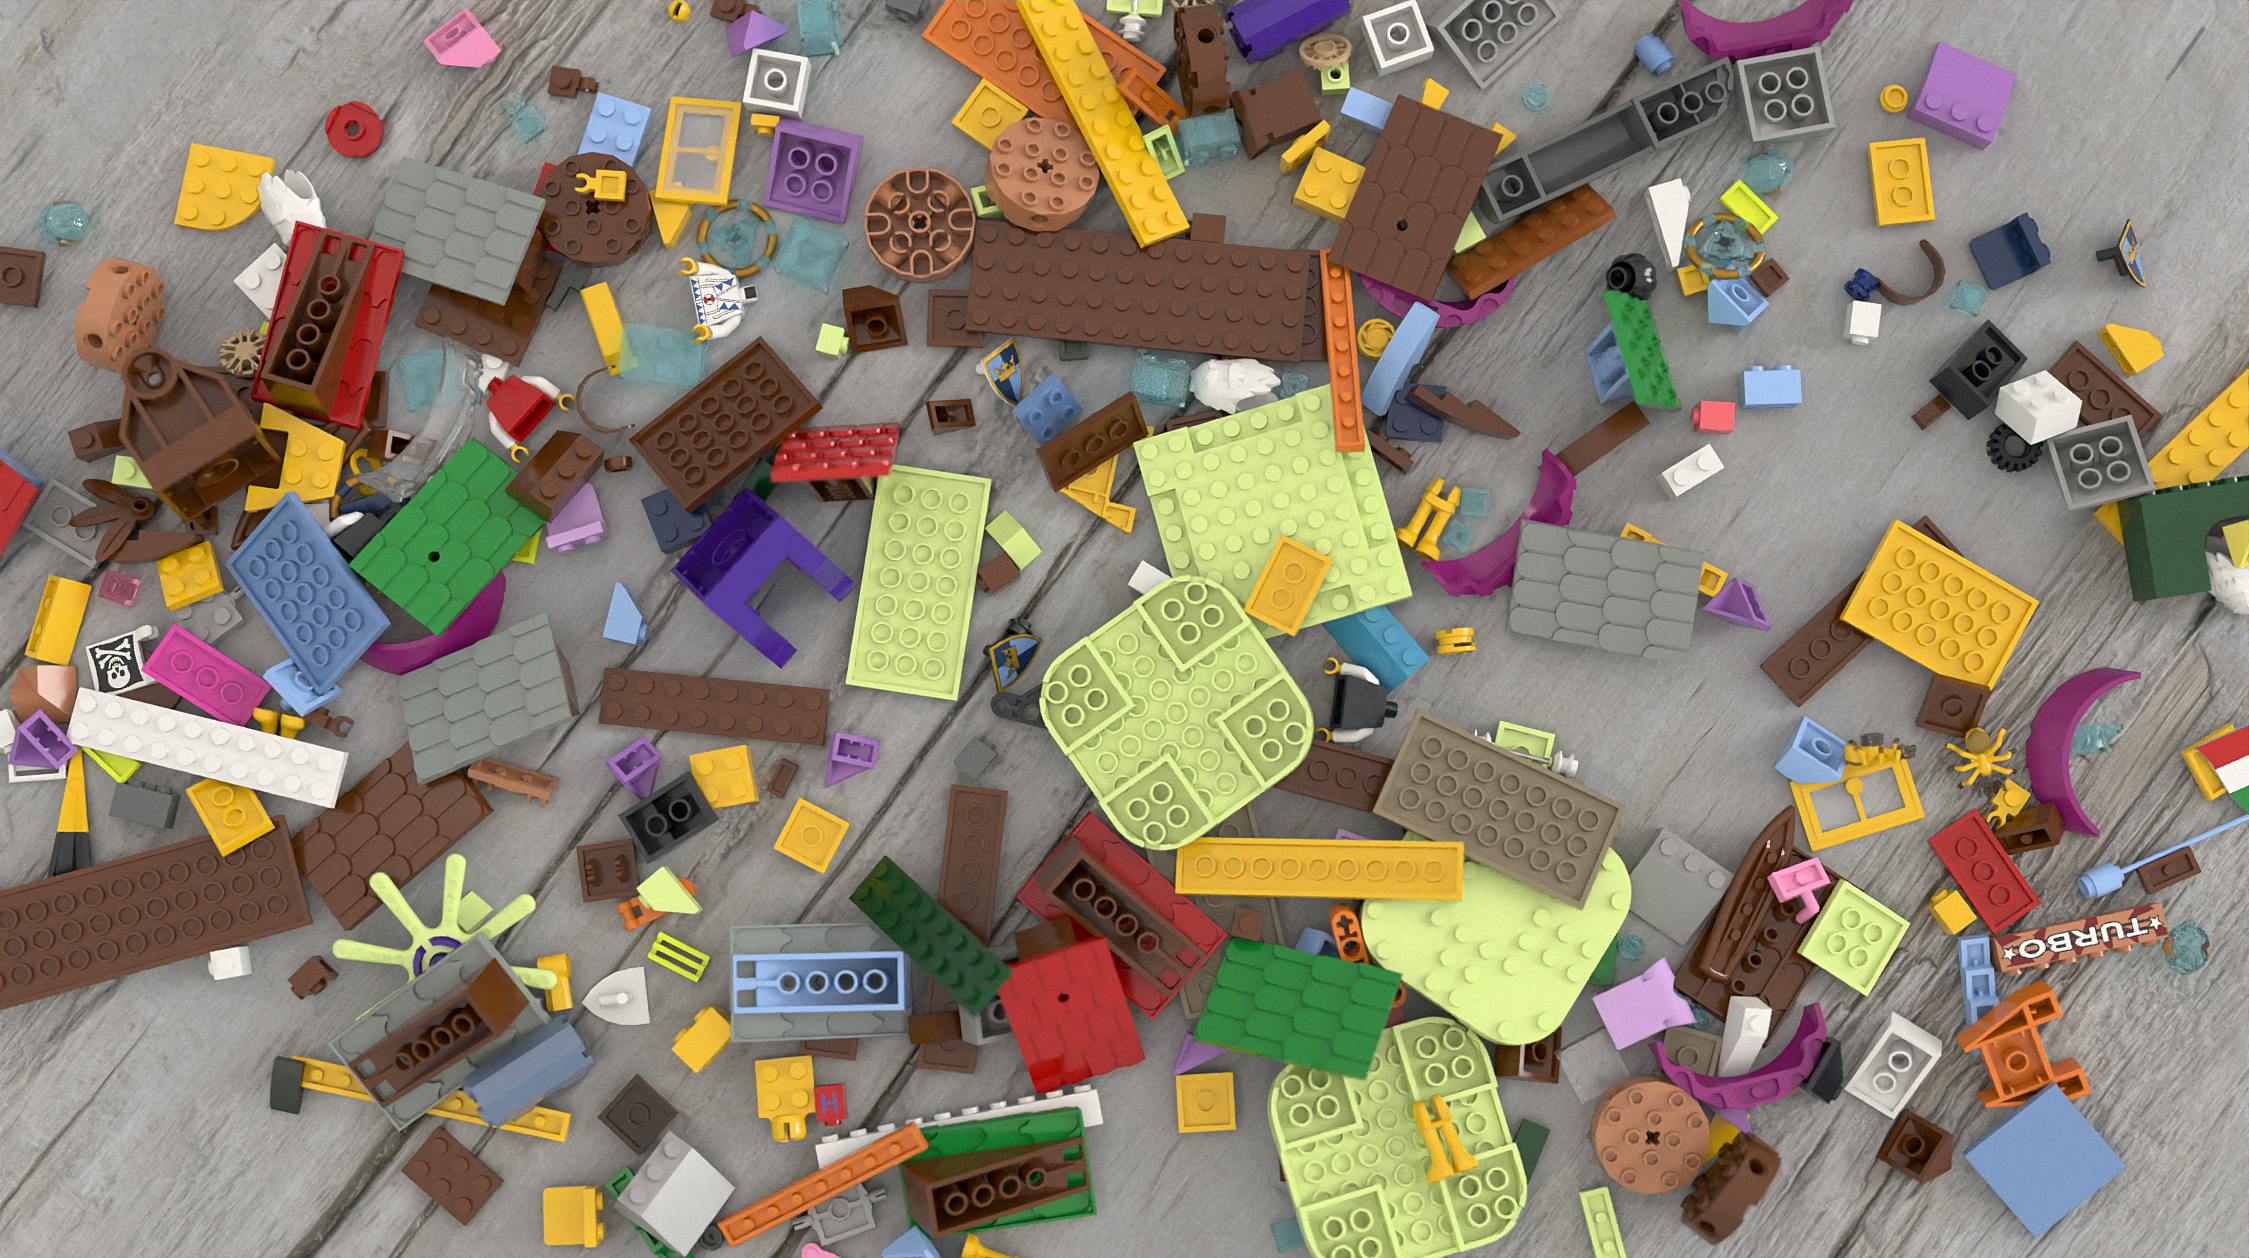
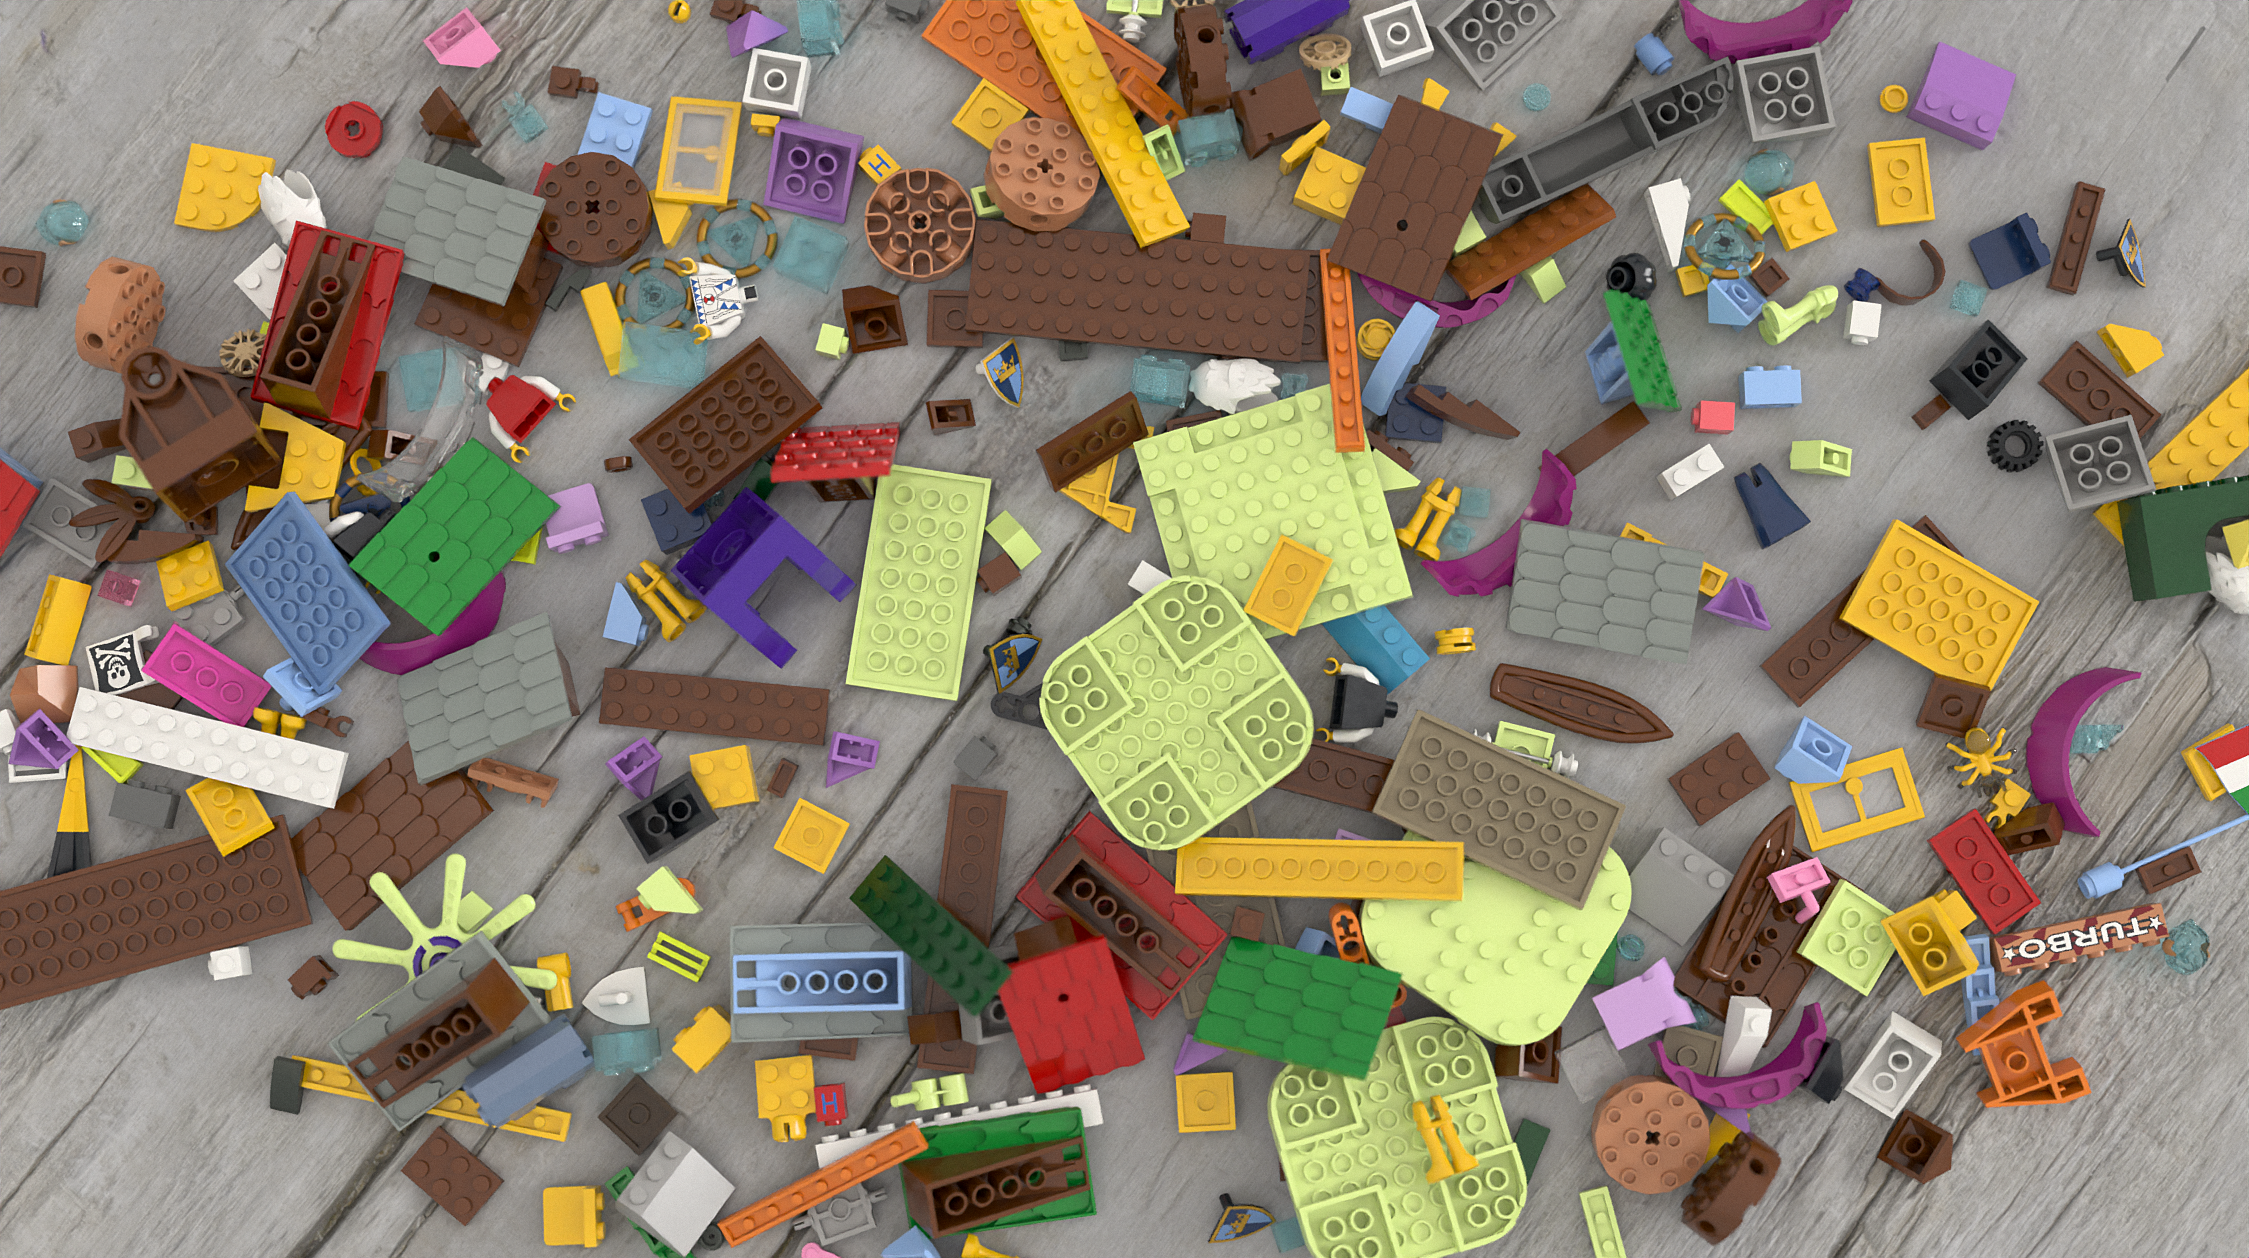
reddish brown slope [505,430,604,524] -> none
yellow plate [575,170,627,202] -> none
reddish brown piece [575,364,635,433] -> none
reddish brown plate [576,838,640,903] -> none
medium blue plate [1011,373,1084,446] -> none
animal [1843,733,1916,767] -> none
medium blue tile [1962,1081,2127,1238] -> none
white brick [1995,370,2082,445] -> none
none -> reddish brown slope [419,86,483,148]
none -> pearl dark grey slope [442,146,506,185]
none -> clear light blue brick [592,1028,662,1076]
none -> clear light blue piece [615,257,695,338]
none -> yellow piece [625,559,707,642]
none -> yellow brick [858,144,902,186]
none -> yellowish green beam [891,1073,969,1111]
none -> shield [1208,1193,1276,1243]
none -> yellowish green slope [1372,448,1421,494]
none -> reddish brown piece [1490,663,1674,744]
none -> yellowish green slope [1520,256,1566,304]
none -> reddish brown plate [1667,732,1770,826]
none -> dark blue piece [1734,463,1811,550]
none -> yellowish green piece [1758,285,1838,346]
none -> yellow plate [1764,181,1837,252]
none -> yellowish green slope [1790,440,1852,477]
none -> yellow slope [1880,896,1979,996]
none -> reddish brown tile [2047,181,2106,296]

